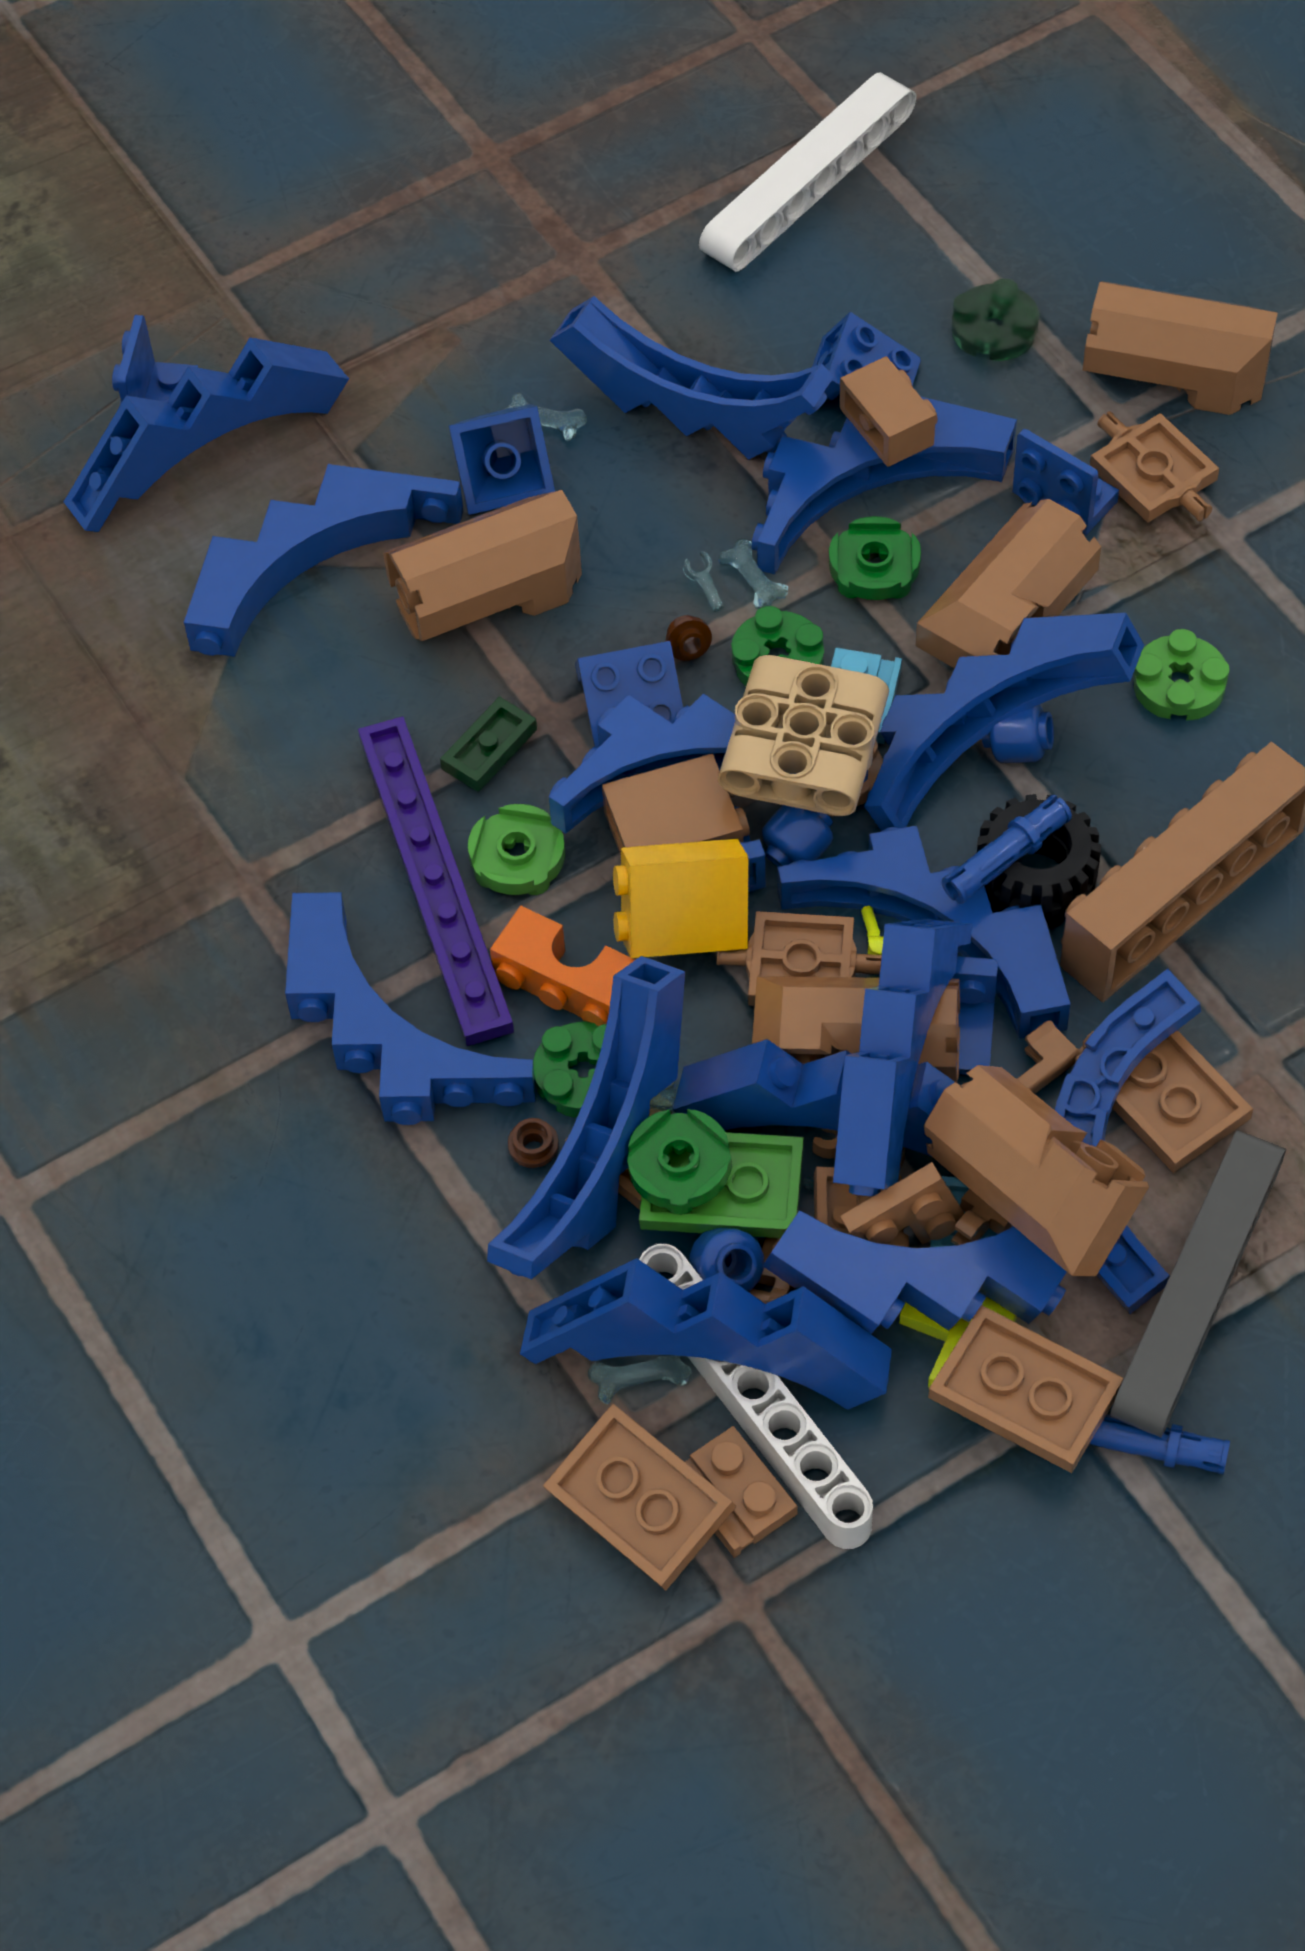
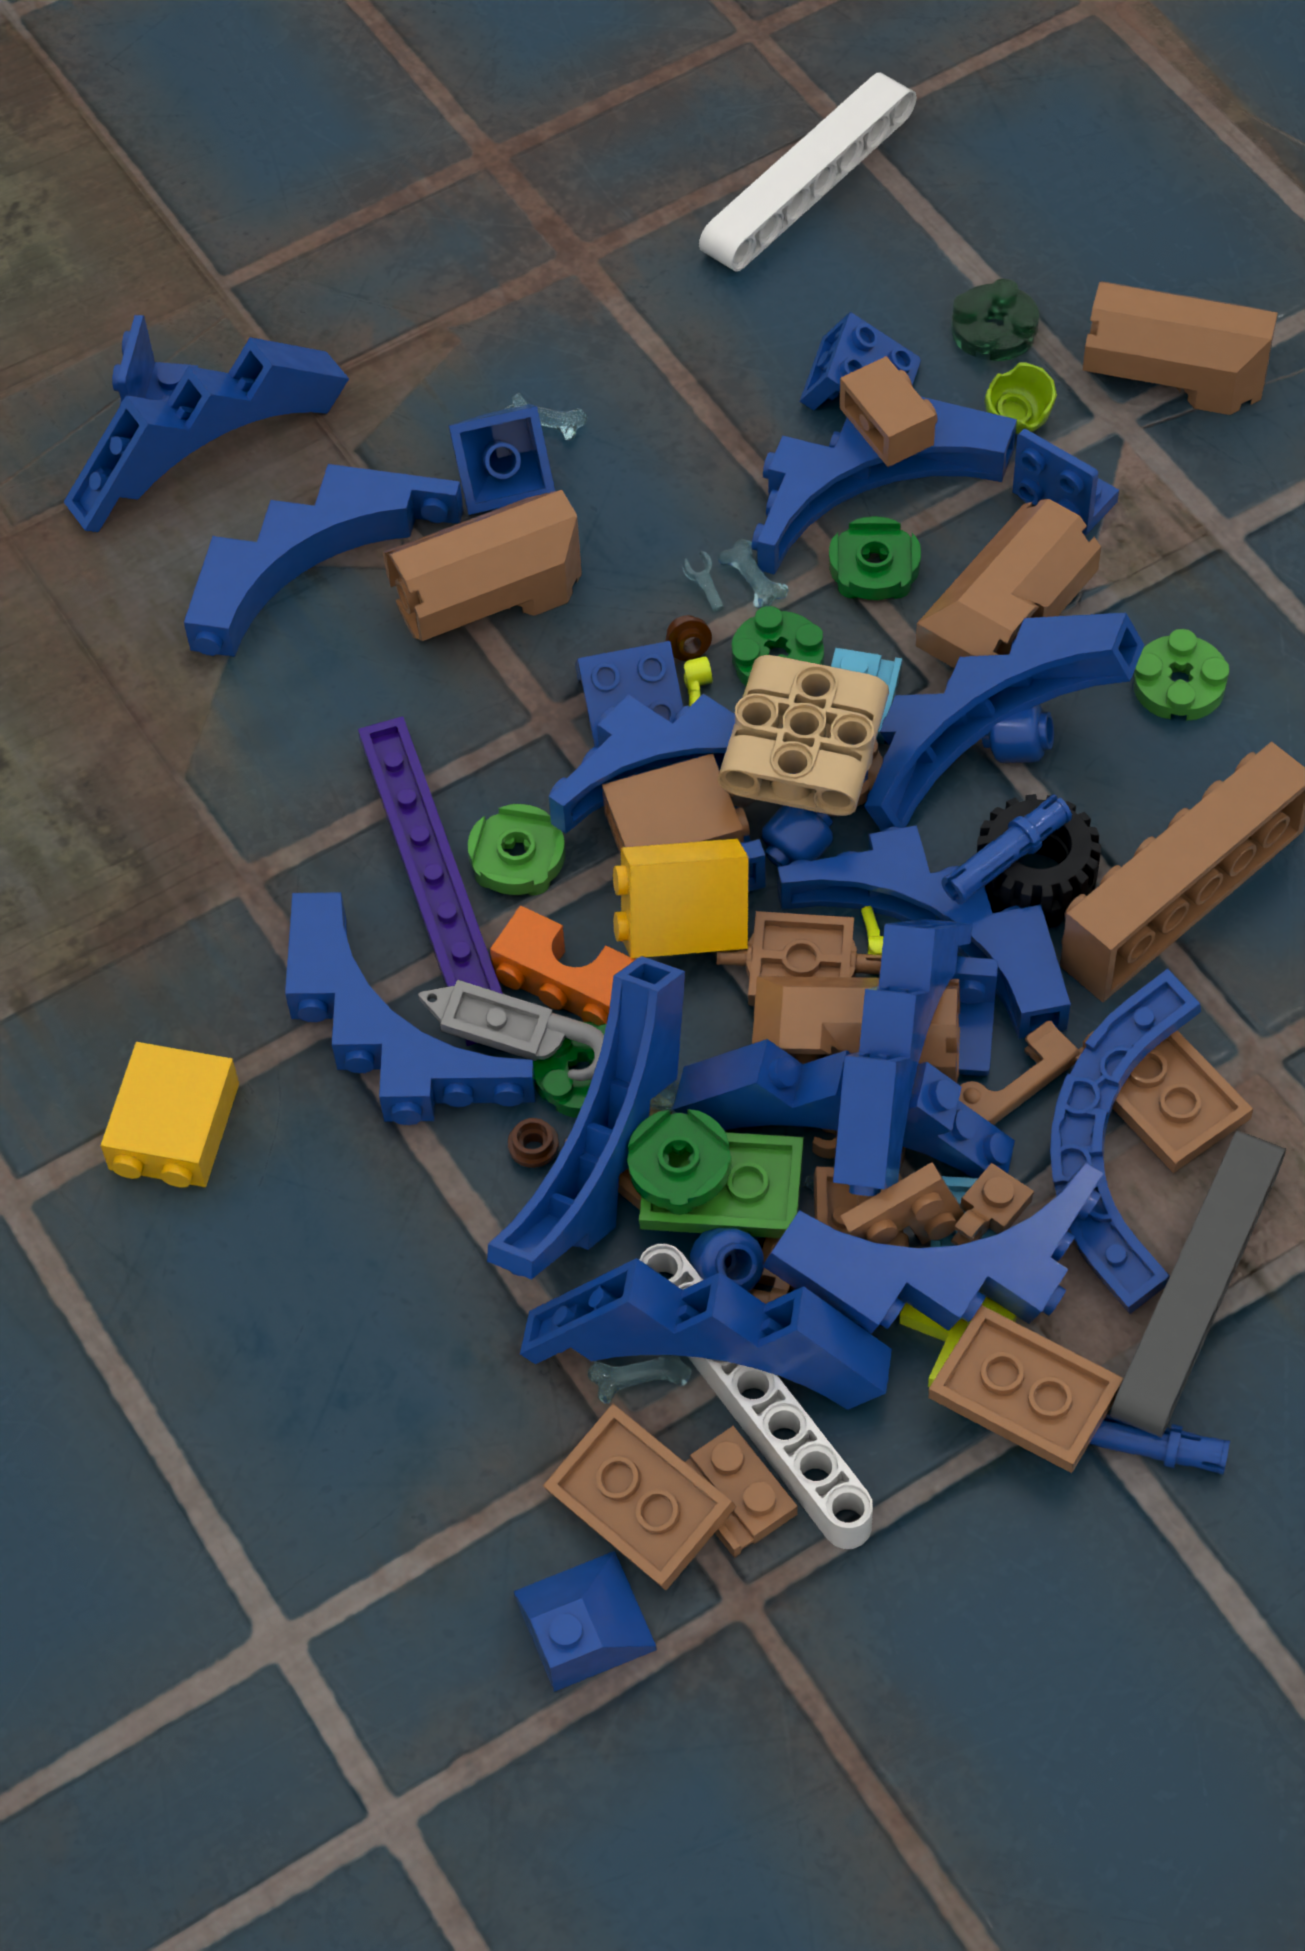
dark green plate [440,696,537,792] -> none
blue arch [550,296,834,460] -> none
medium nougat brick [924,1065,1149,1276] -> none
medium nougat plate [1090,411,1219,523] -> none
none -> yellow brick [100,1042,239,1188]
none -> light grey plate [418,980,604,1081]
none -> blue slope [513,1551,657,1692]
none -> neon yellow hand [684,657,713,706]
none -> lime hair [984,362,1057,434]

